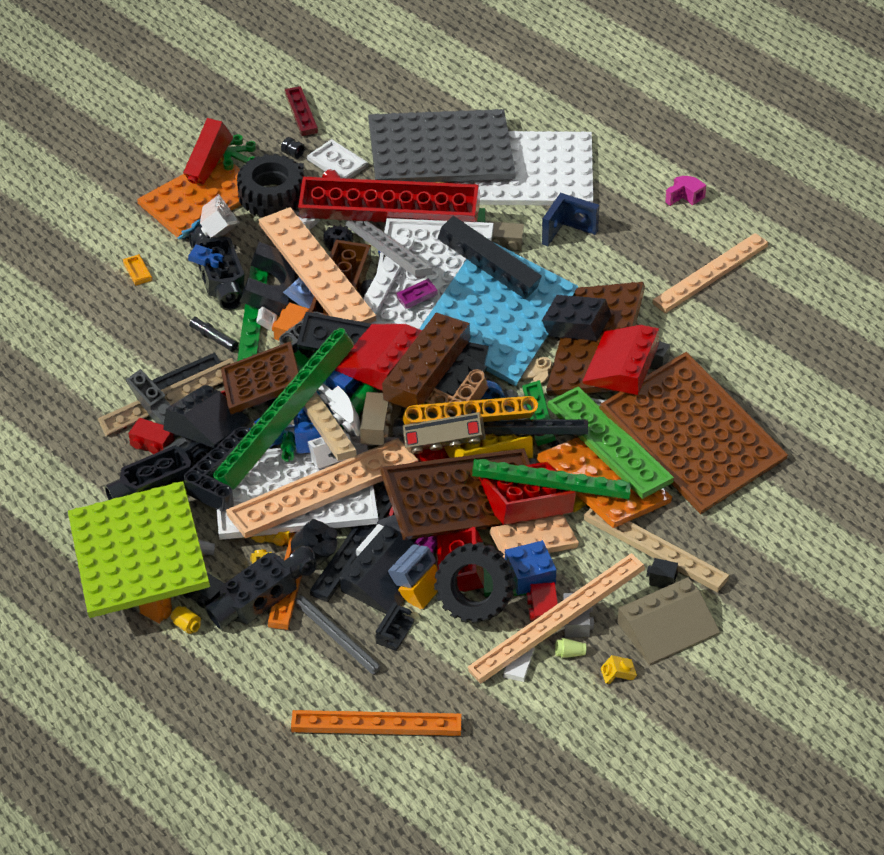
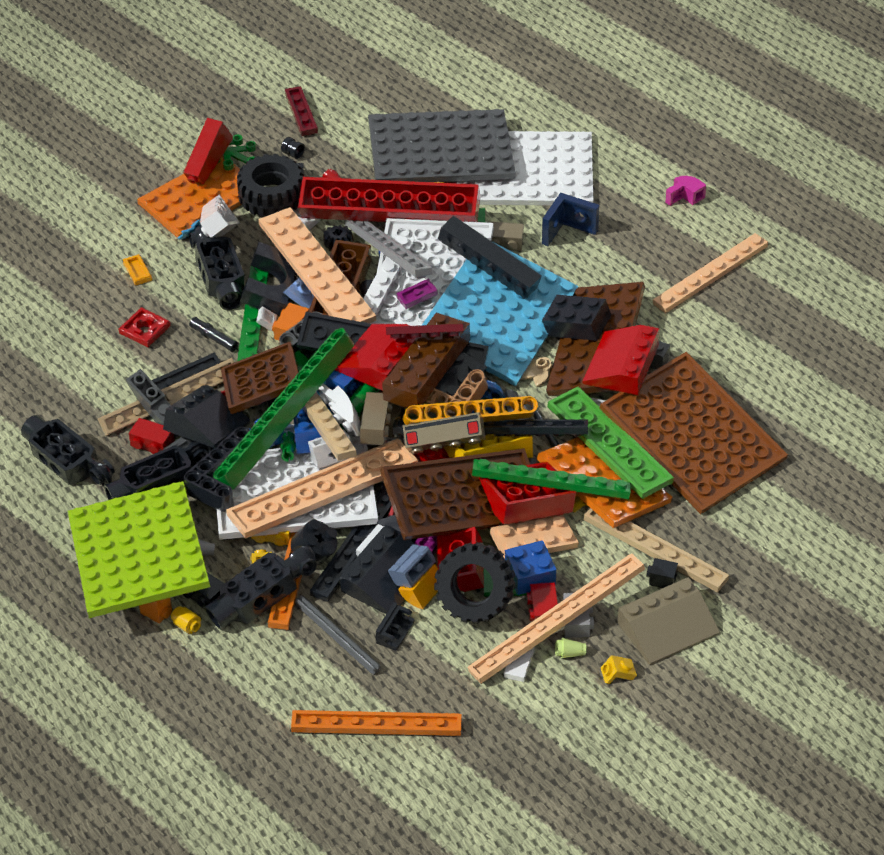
blue plate [188,244,223,268] -> none
white tile [307,139,368,179] -> none
green plate [522,380,556,446] -> none
none -> black brick [21,415,115,486]
none -> red piece [118,307,171,347]
none -> dark red plate [386,324,463,339]

